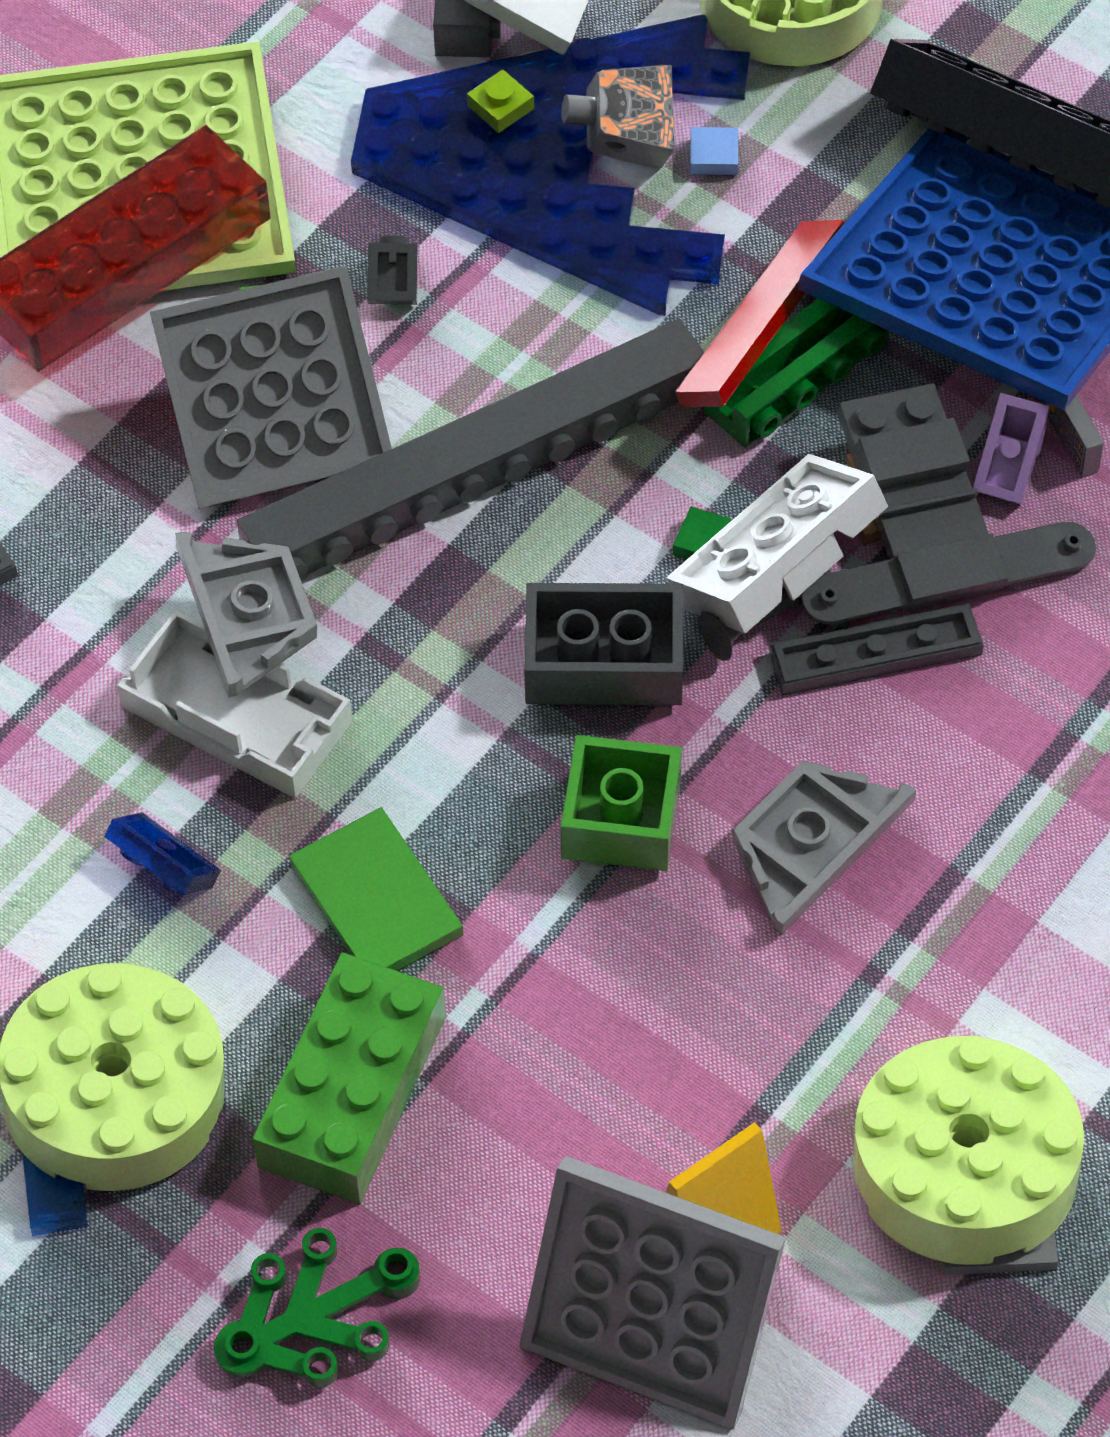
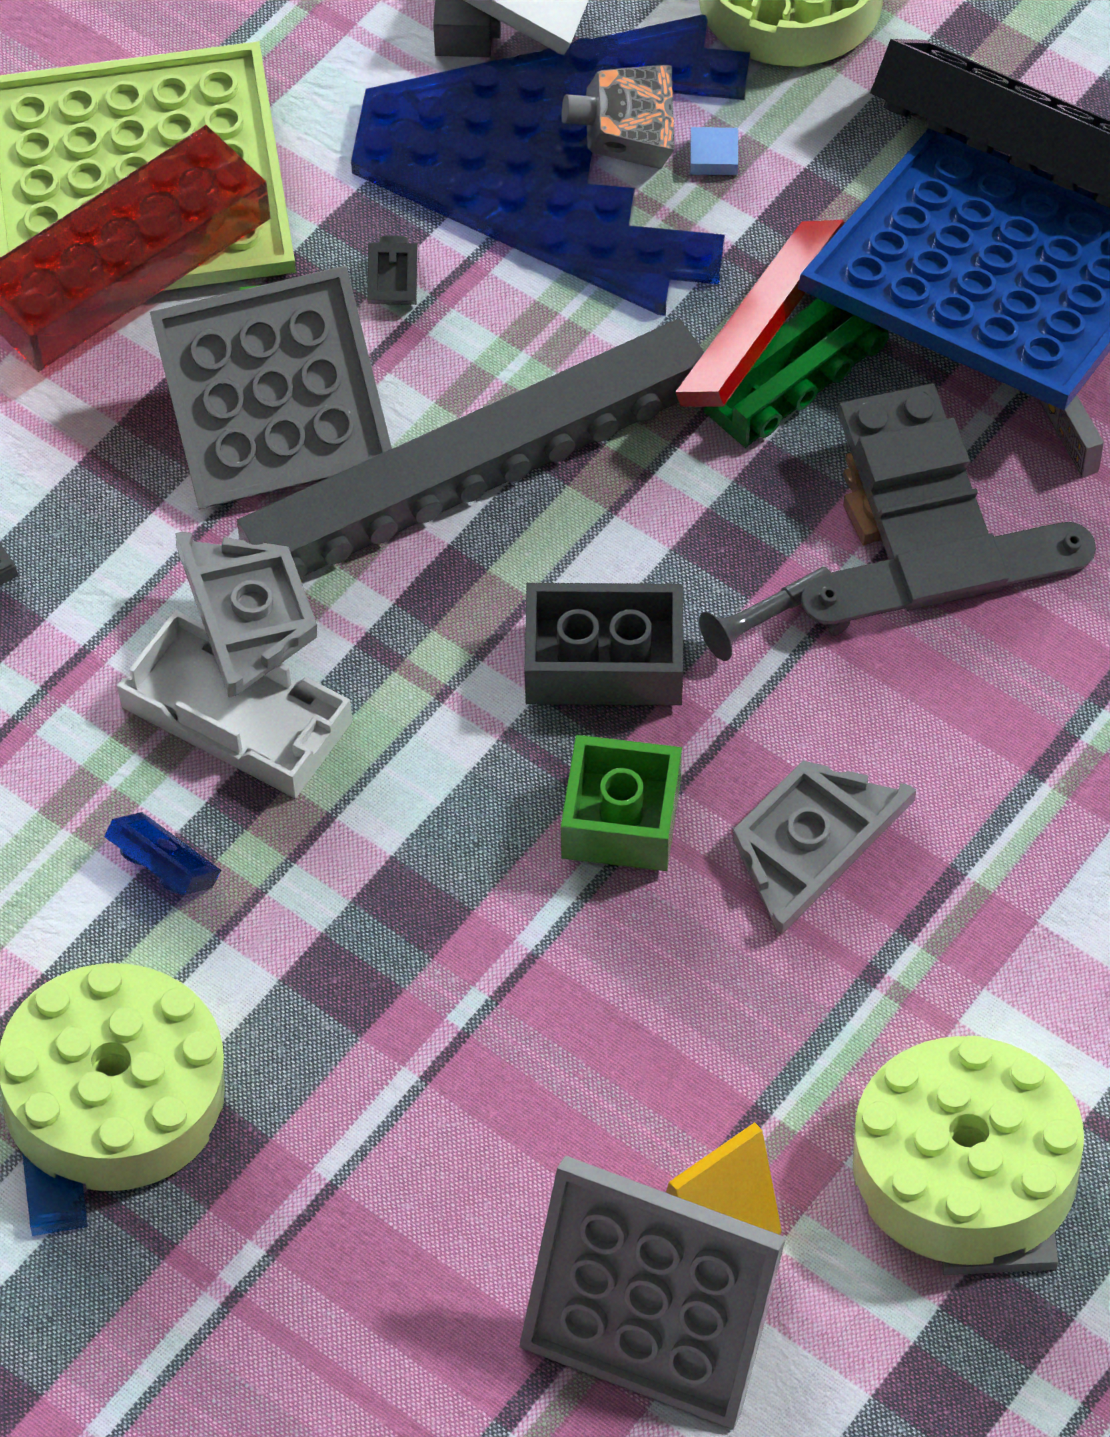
green plant [214,1228,420,1387] -> none
bright green brick [252,952,446,1205] -> none
bright green tile [289,807,464,971] -> none
lime plate [467,69,534,133] -> none
white piece [666,454,888,633] -> none
green tile [673,506,733,560] -> none
dark grey tile [769,603,984,696] -> none
lavender slope [973,393,1050,504] -> none

